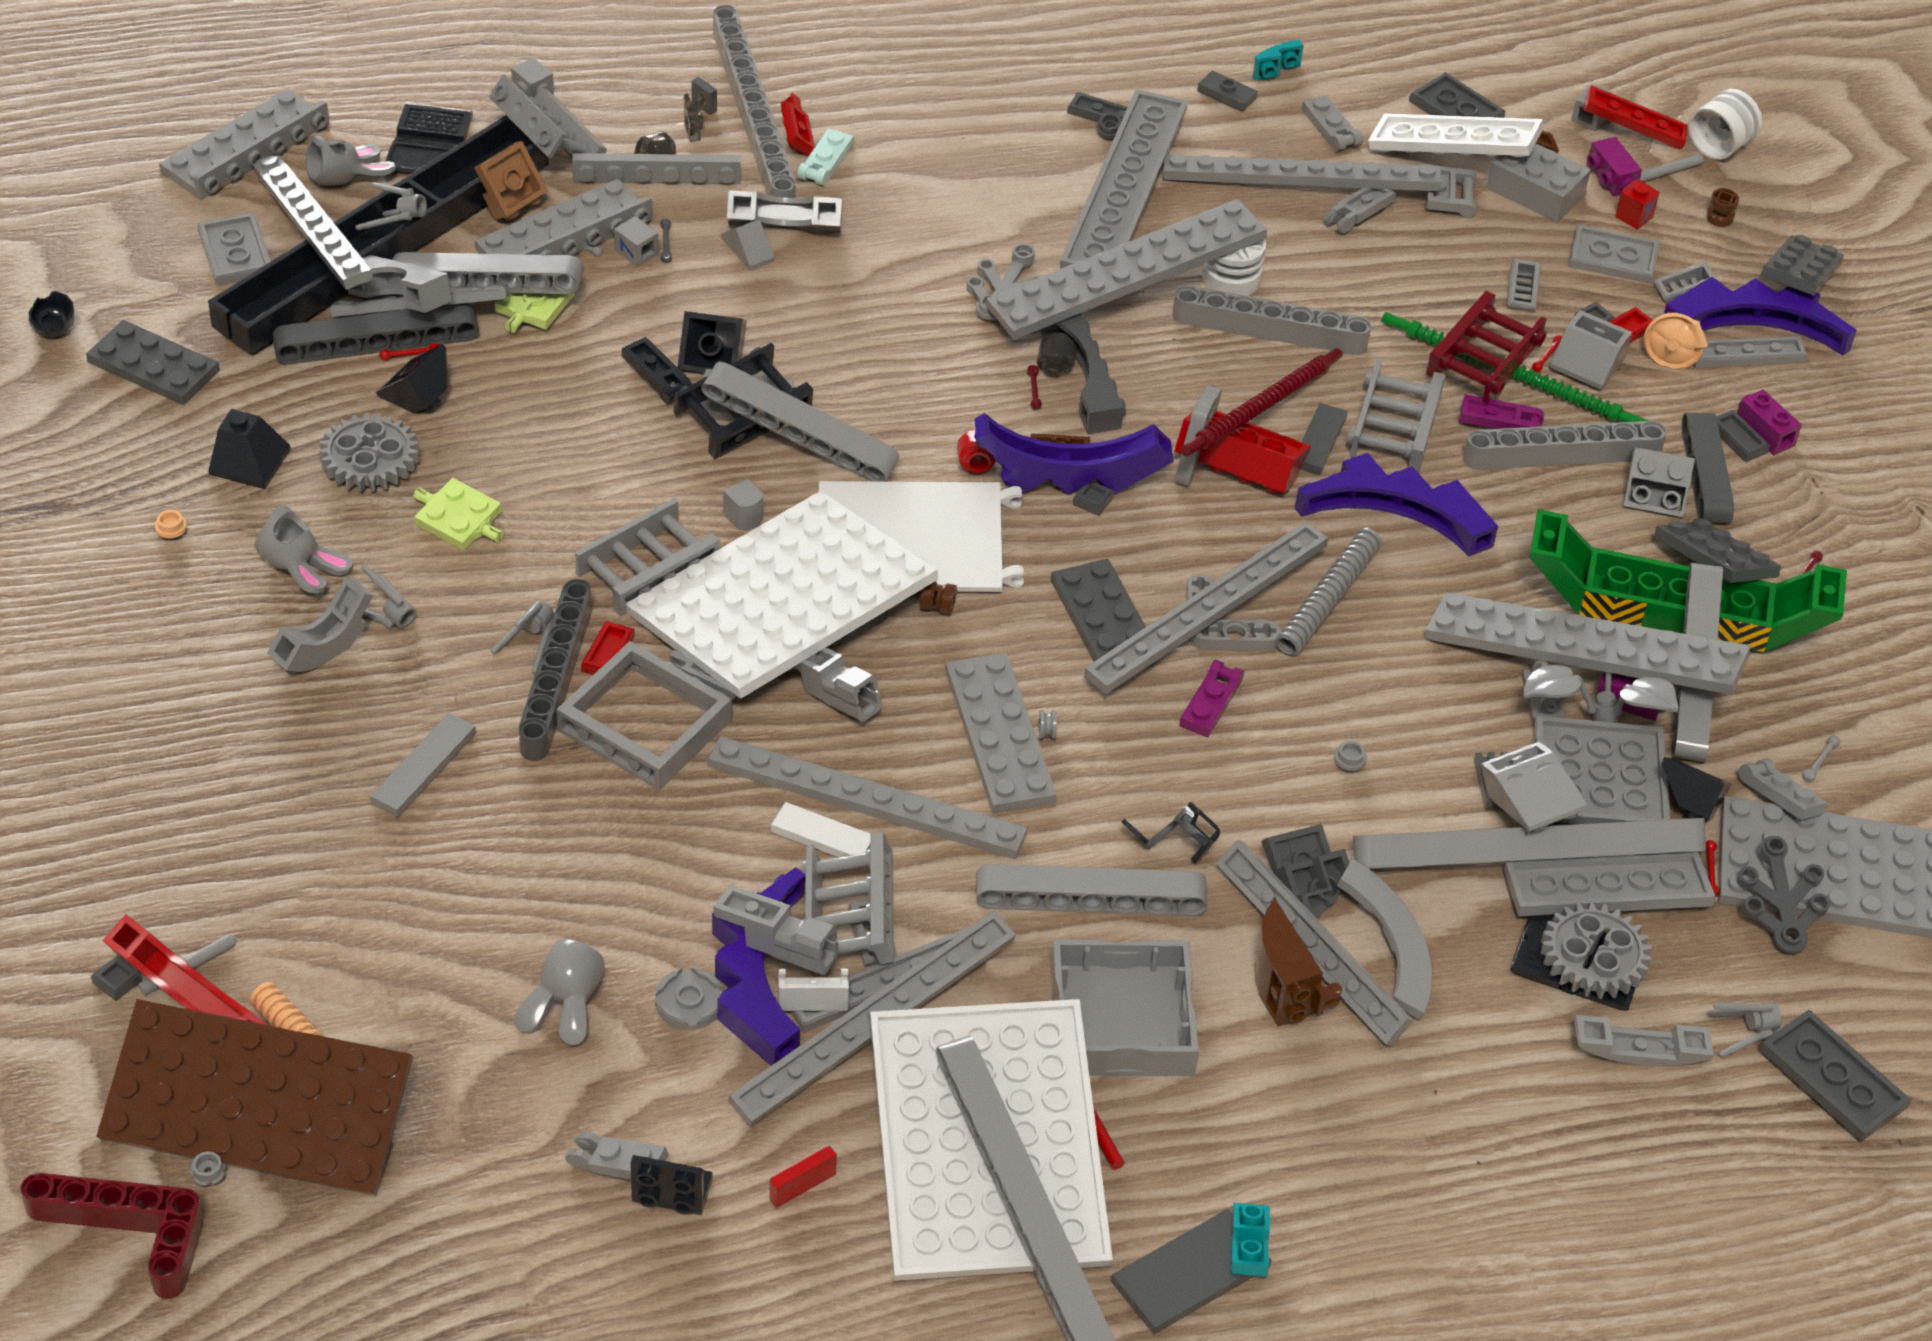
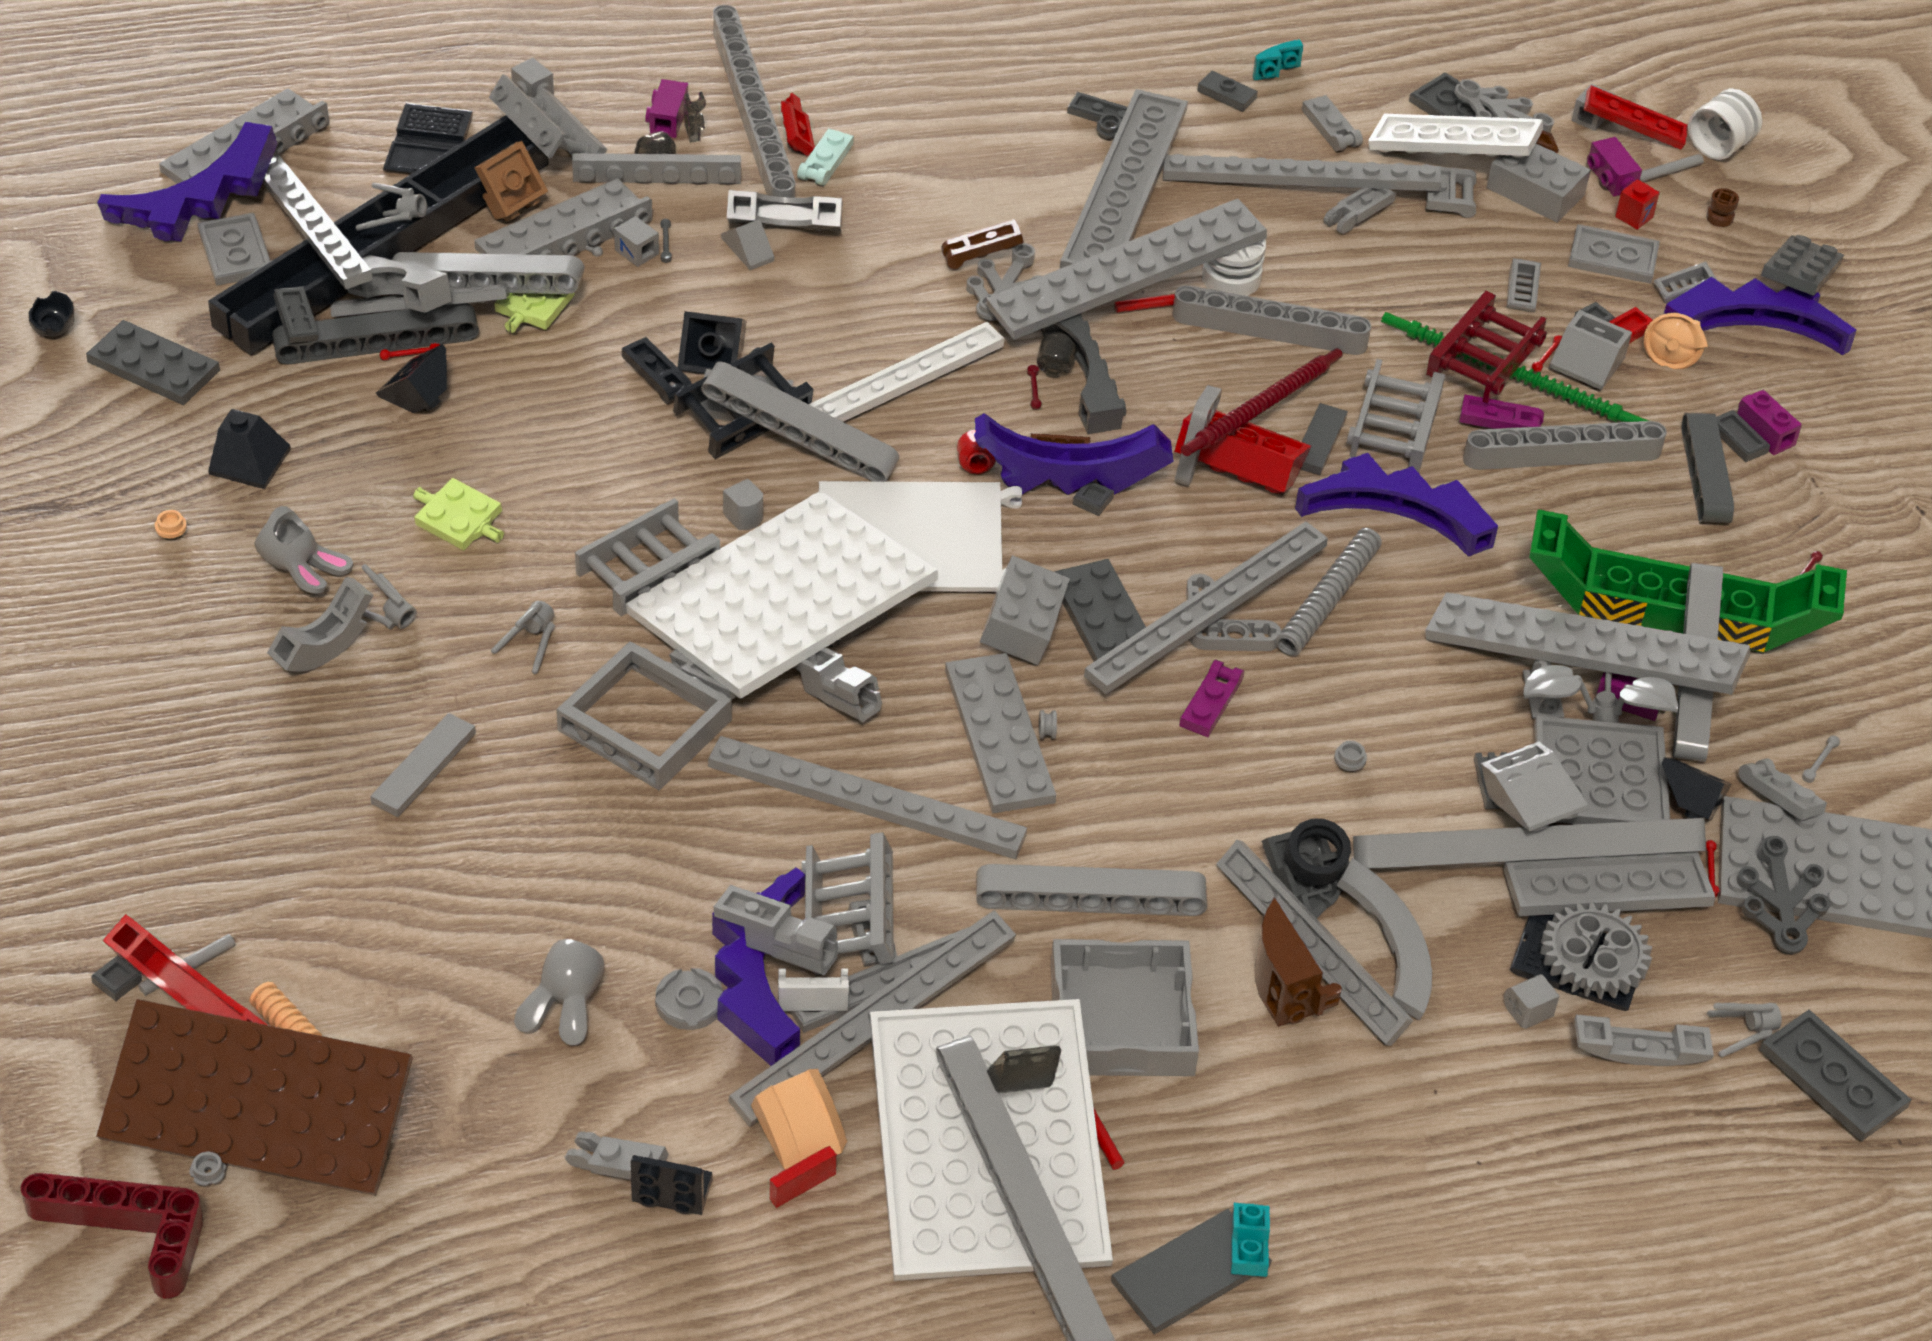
light grey piece [306,135,396,186] -> none
light grey gear [319,413,419,492] -> none
dark grey beam [519,579,592,761] -> none
red tile [581,621,635,675] -> none
dark grey tile [691,77,717,115] -> none
white tile [771,802,870,857] -> none
reddish brown wheel [919,581,957,615] -> none
black piece [1121,802,1221,863] -> none
light grey slope [1623,447,1695,517] -> none
dark grey plate [1654,518,1781,583] -> none
light grey tile [1694,336,1808,368] -> none
none -> dark purple arch [97,122,278,242]
none -> dark grey plate [273,287,319,343]
none -> magenta brick [645,79,689,138]
none -> light nougat slope [751,1069,847,1170]
none -> white plate [809,322,1004,422]
none -> reddish brown plate [941,219,1024,269]
none -> light grey brick [979,555,1070,665]
none -> clear smoke slope [987,1045,1062,1093]
none -> red bar [1114,294,1175,313]
none -> black tyre [1285,818,1351,885]
none -> light grey plant [1454,79,1554,133]
none -> light grey piece [1504,974,1560,1029]

